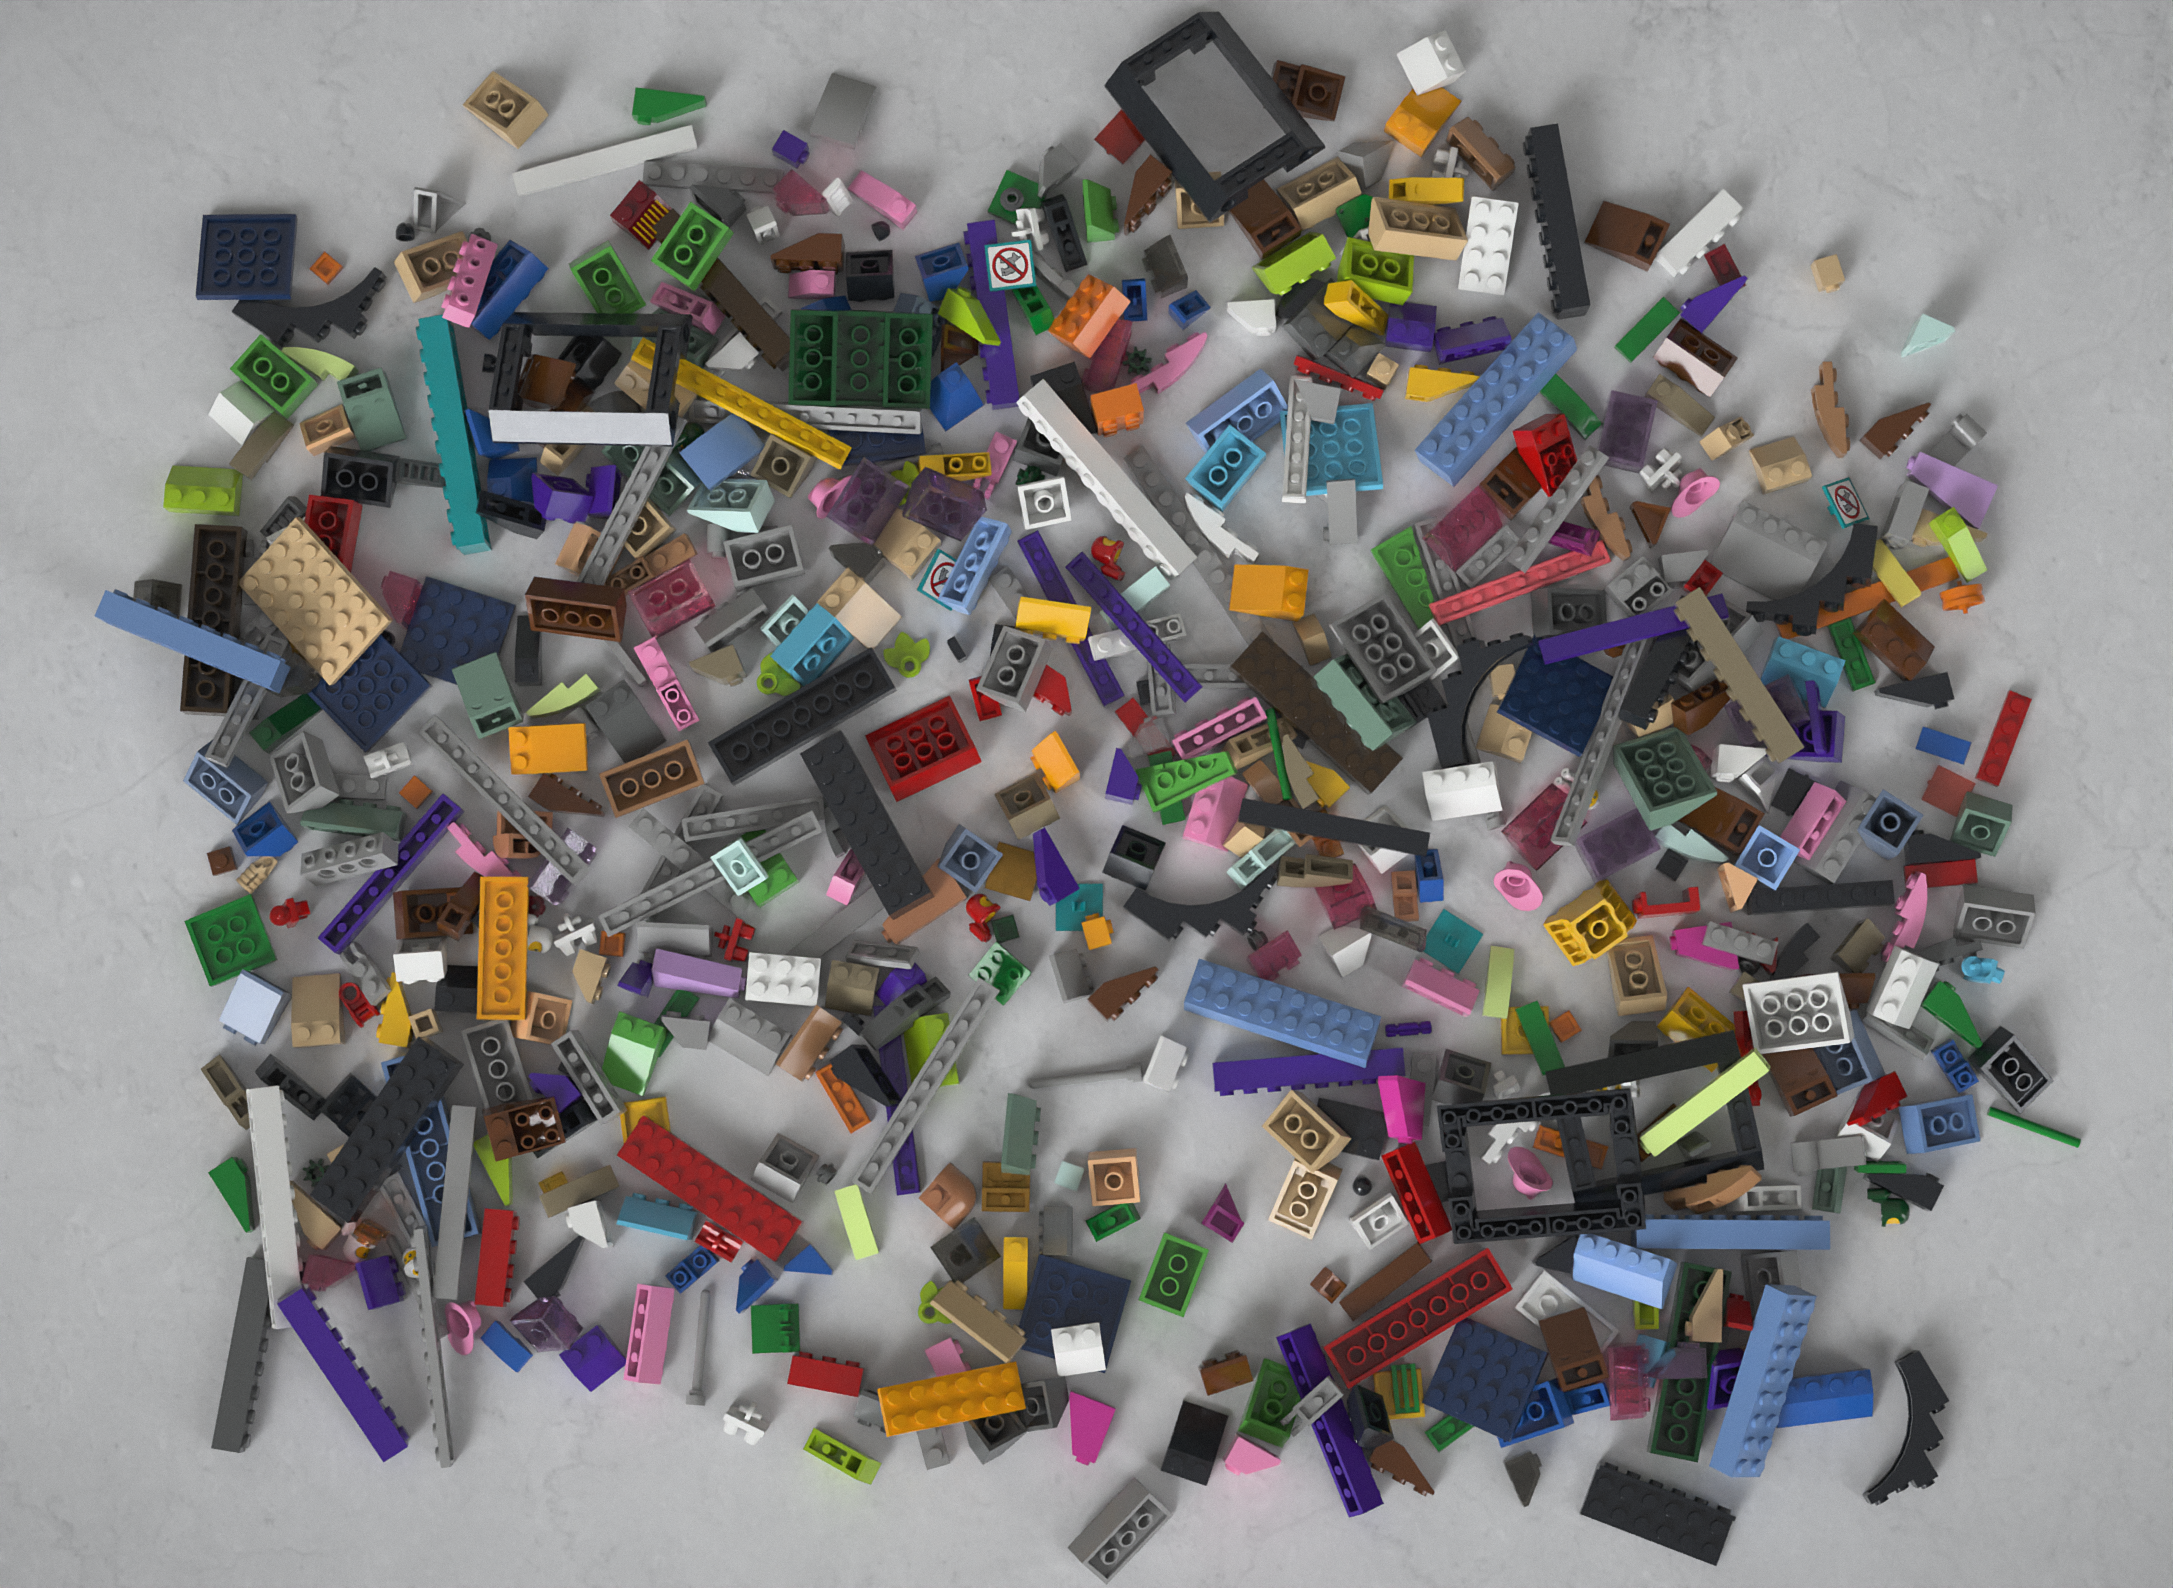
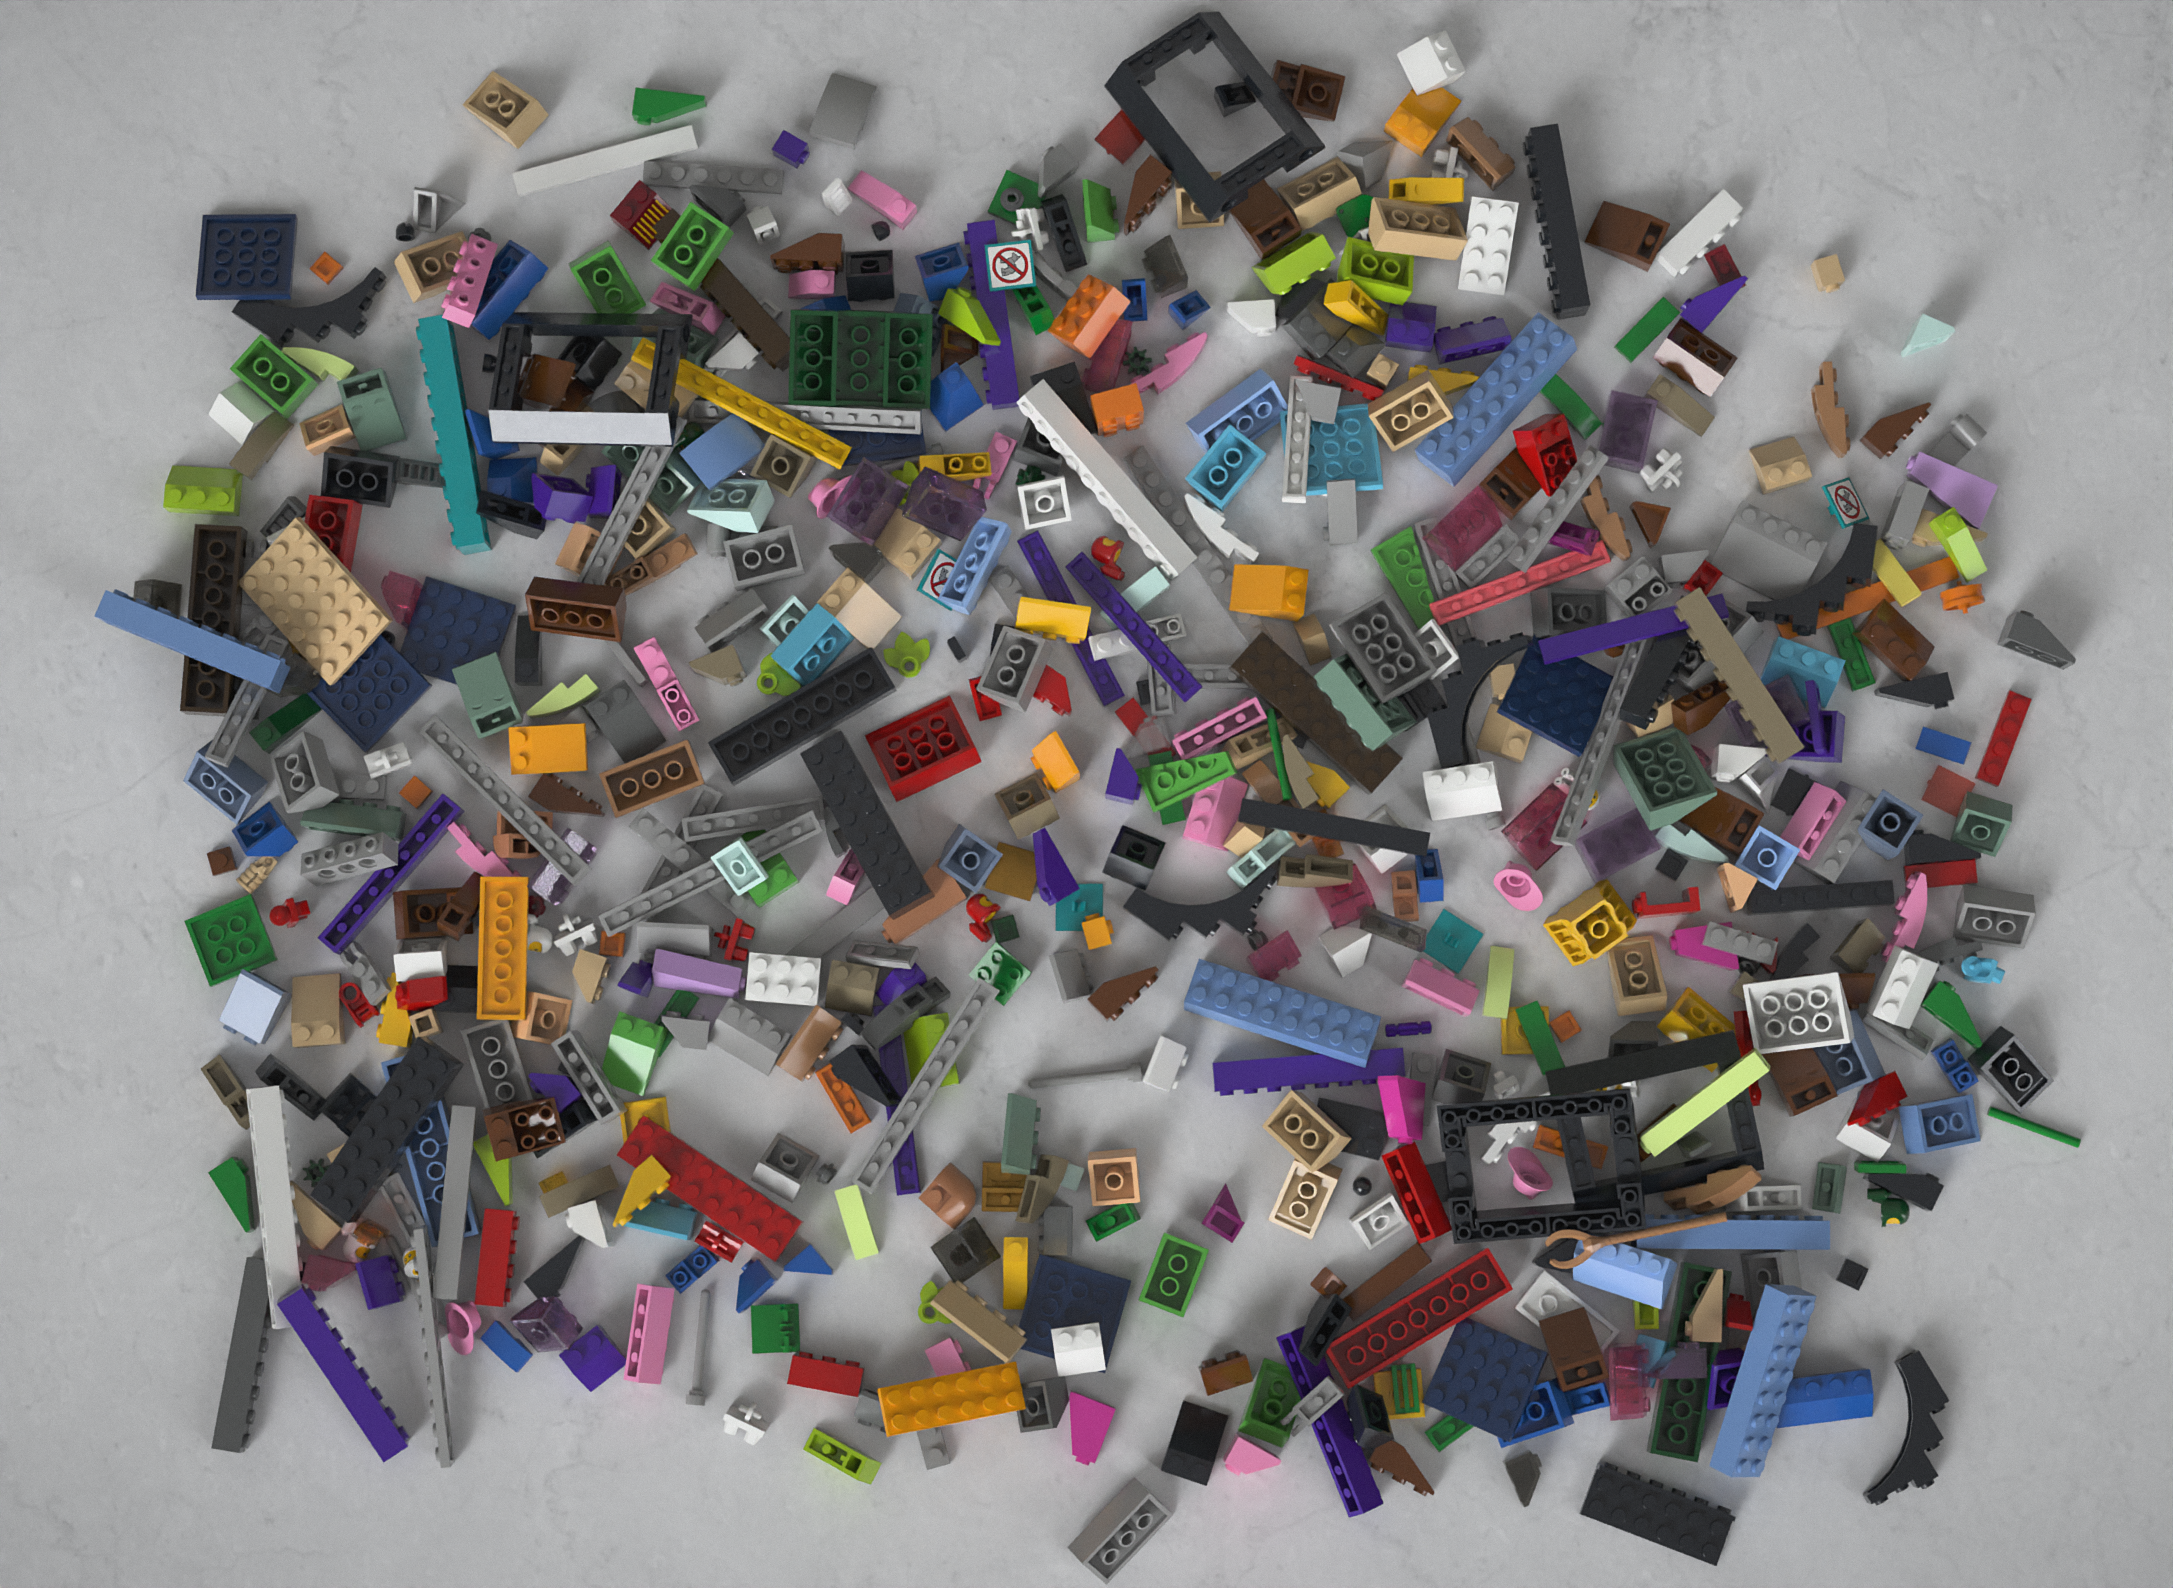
clear pink slope [628,558,716,639] -> none
clear pink slope [773,169,829,216] -> none
dark grey slope [963,1412,1028,1465] -> none
bright pink piece [1671,468,1720,518] -> none
tan slope [1699,416,1754,461] -> none
light grey door [1790,1136,1867,1176] -> none
none -> red slope [395,976,448,1012]
none -> yellow slope [613,1155,671,1227]
none -> dark tan slope [1015,1154,1069,1224]
none -> black slope [1214,82,1256,117]
none -> black slope [1299,1294,1352,1366]
none -> tan brick [1368,370,1454,452]
none -> medium nougat piece [1545,1212,1727,1269]
none -> black tile [1836,1259,1869,1291]
none -> dark grey slope [1997,610,2076,670]

